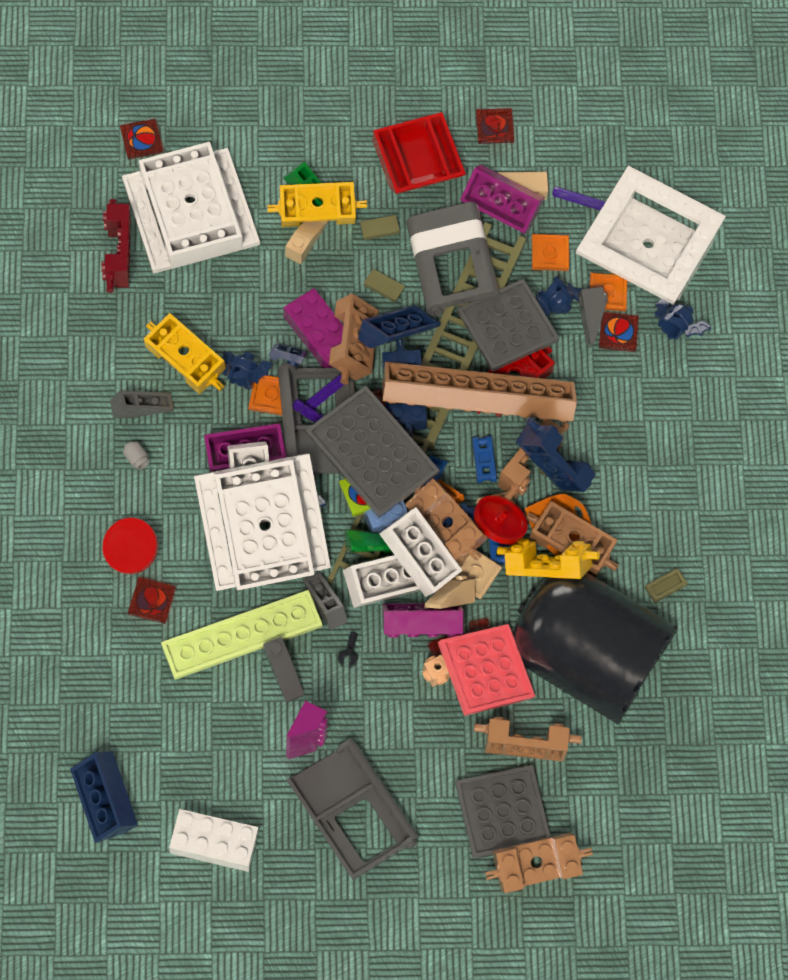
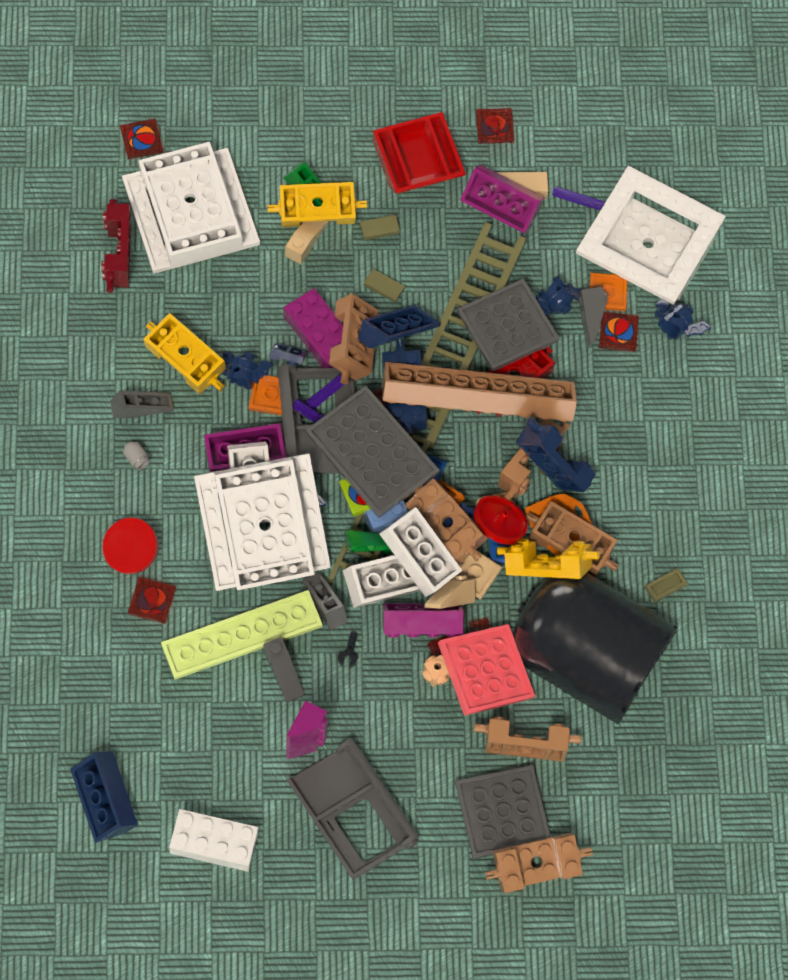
dark grey piece [406,202,500,316] -> none
blue plate [472,435,496,483] -> none
orange tile [532,234,569,271] -> none

